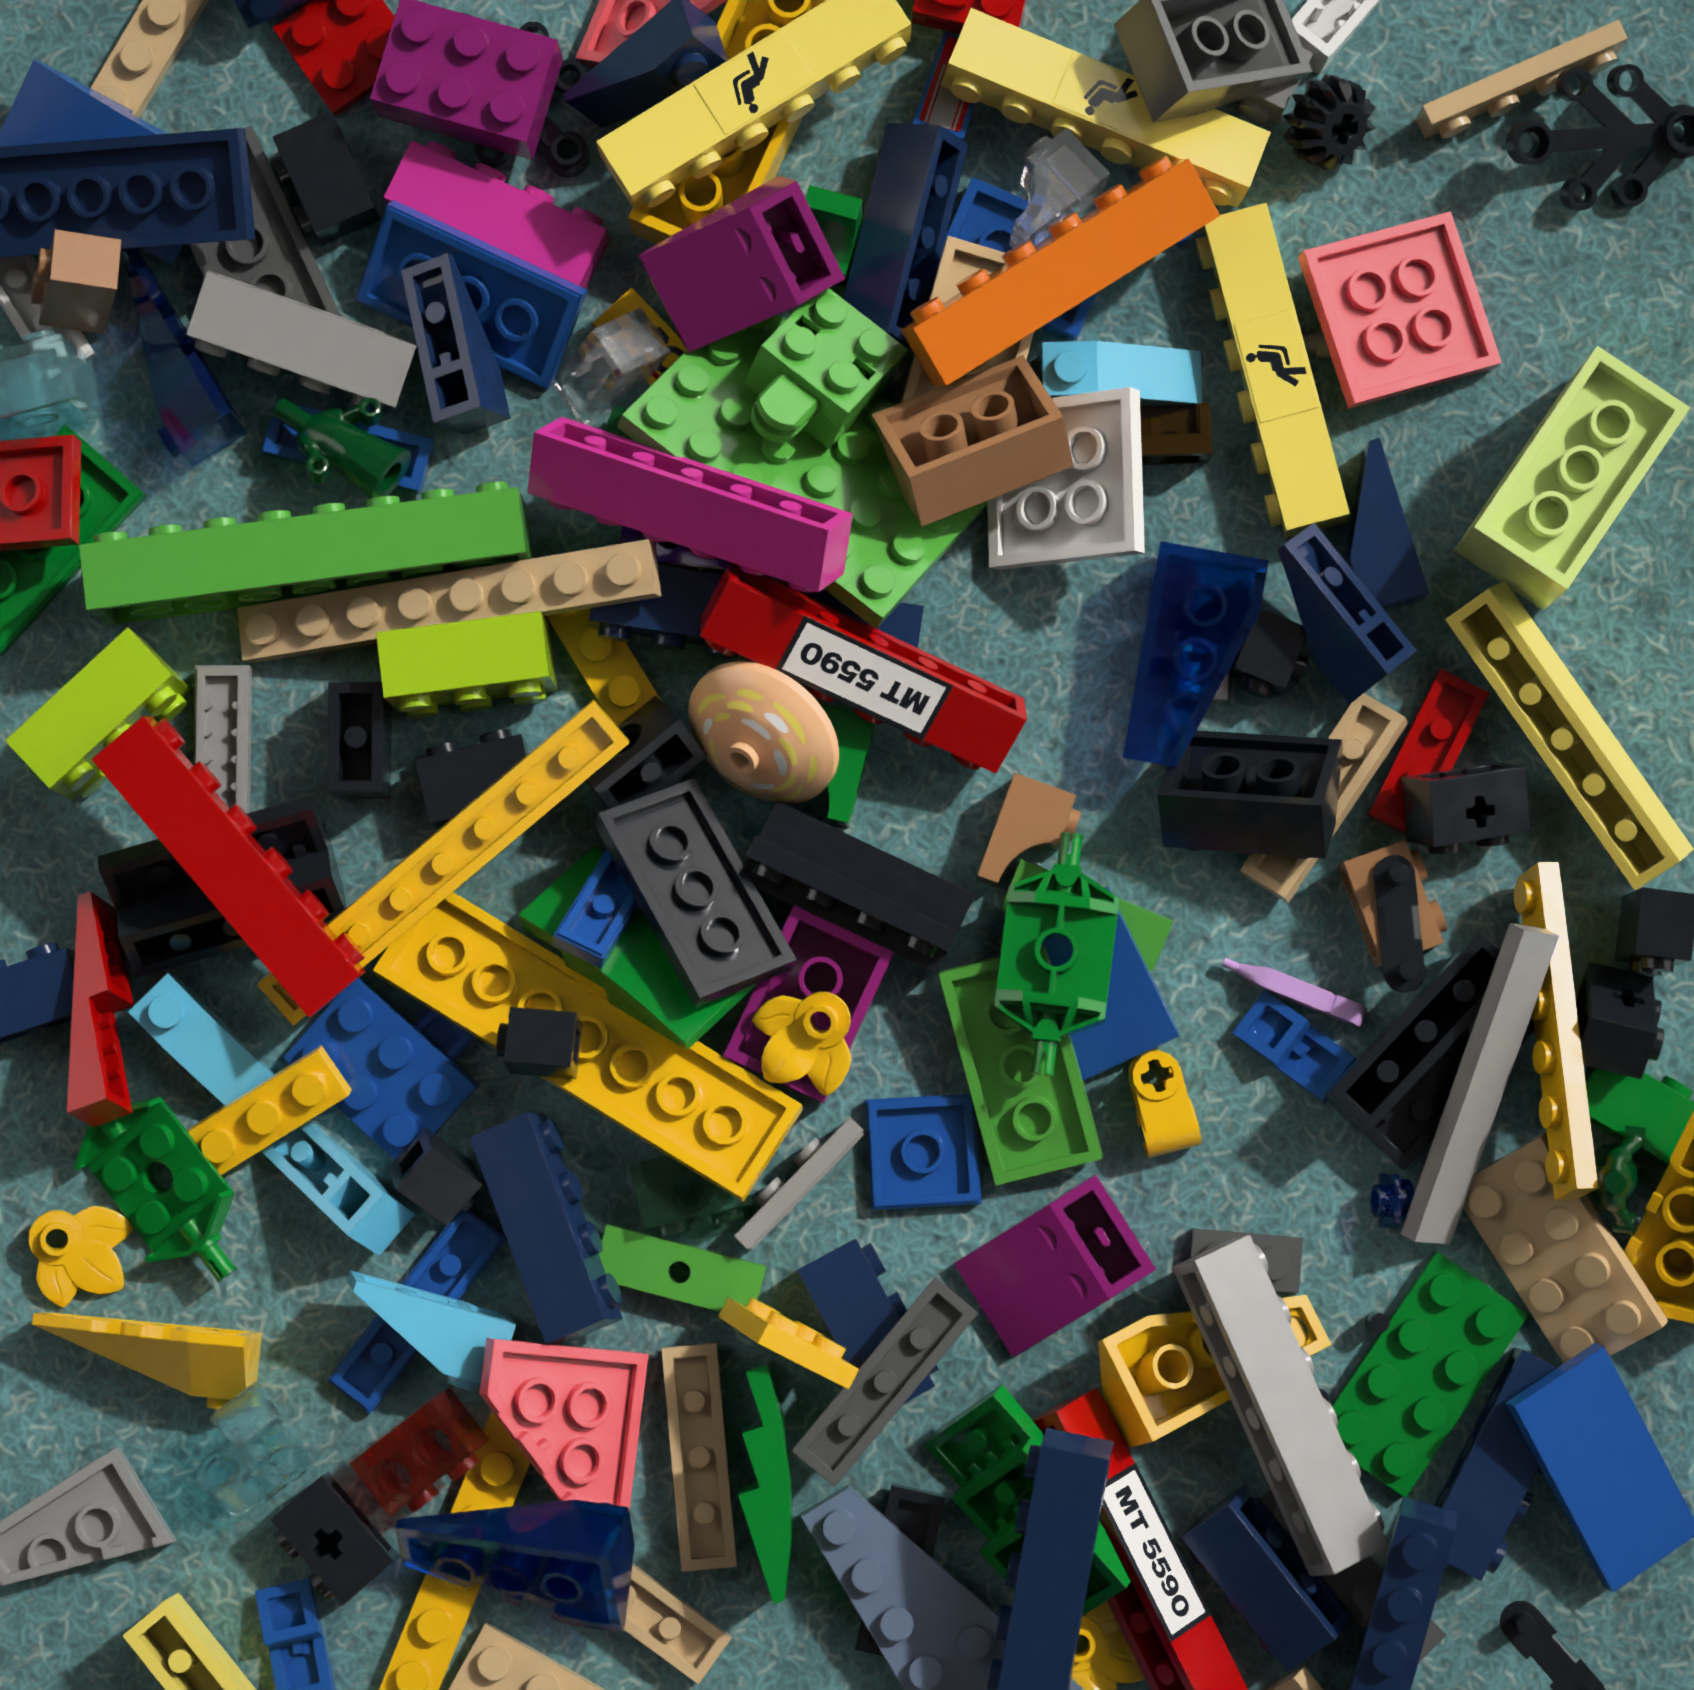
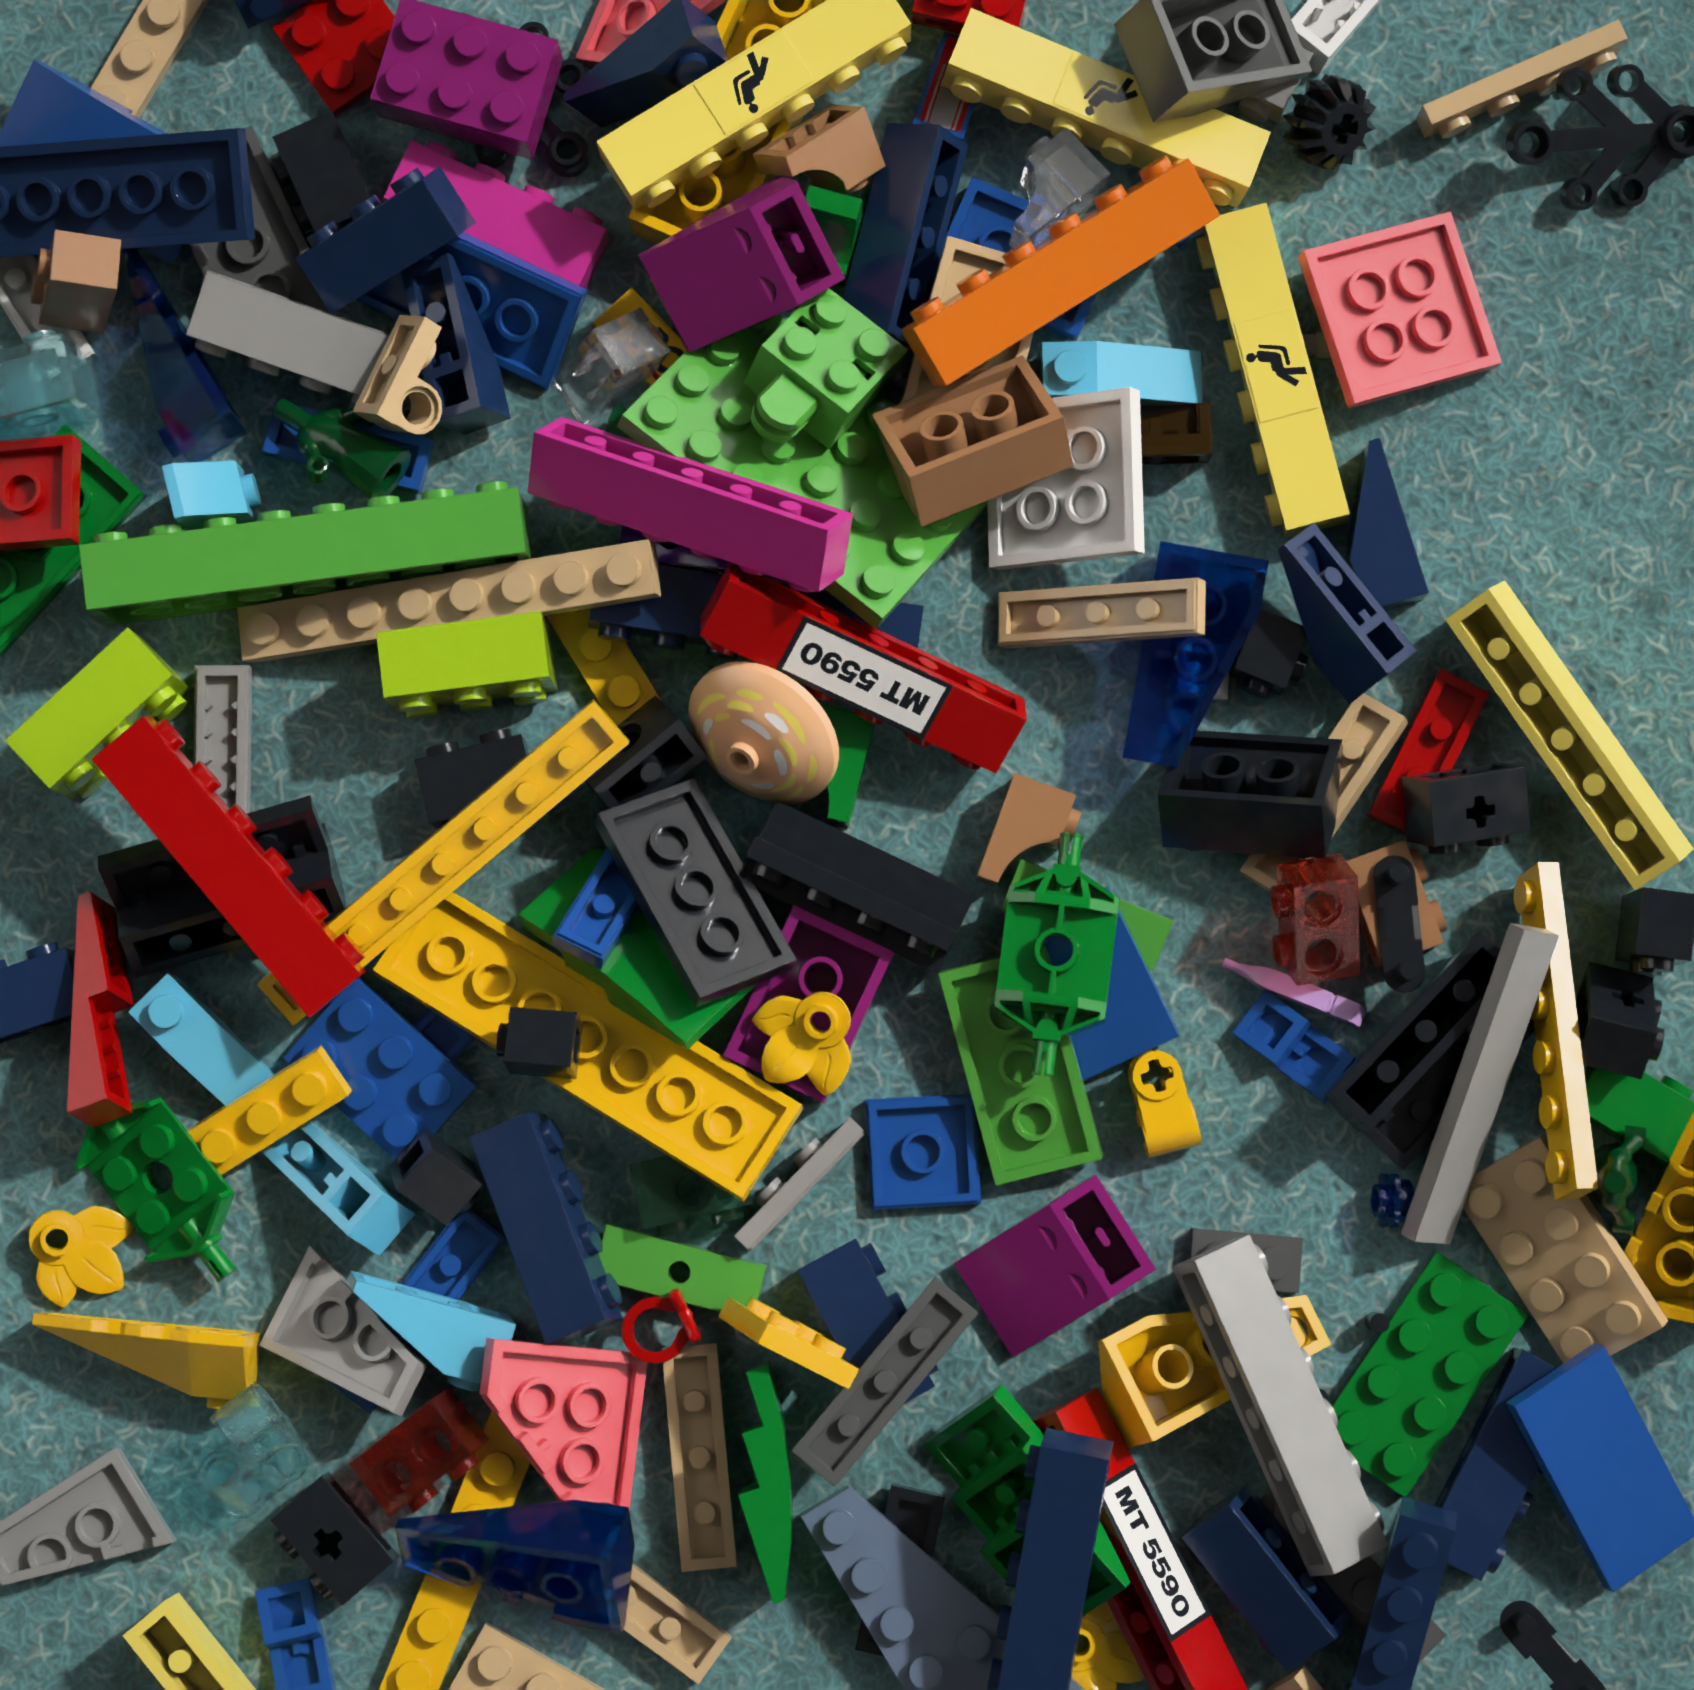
black brick [327,682,392,799] -> none
yellowish green brick [1453,346,1690,611] -> none
none -> medium azure slope [162,461,261,531]
none -> light grey wing [259,1246,427,1417]
none -> dark blue brick [295,167,476,314]
none -> tan plate [352,315,442,435]
none -> red piece [622,1288,702,1364]
none -> medium nougat arch [753,104,886,194]
none -> tan tile [998,578,1206,648]
none -> clear red brick [1270,853,1360,986]

